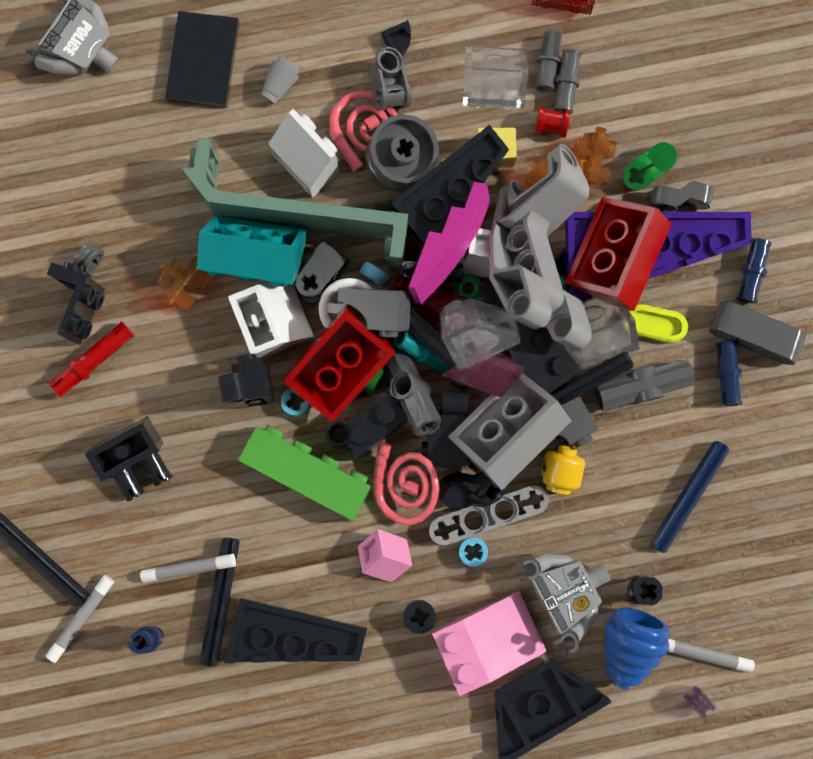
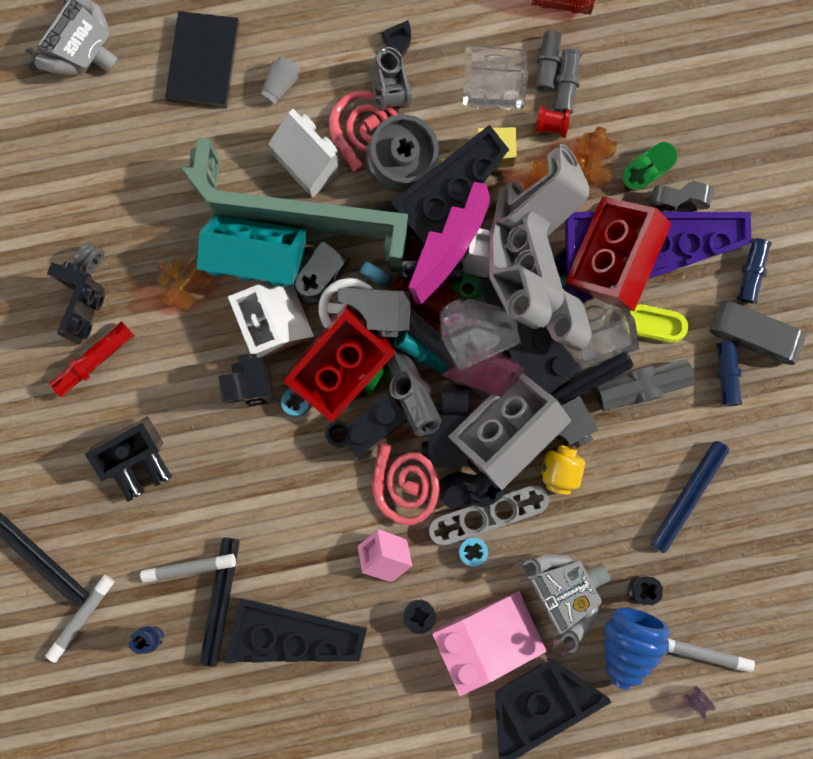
bright green brick [238,425,372,521] -> none

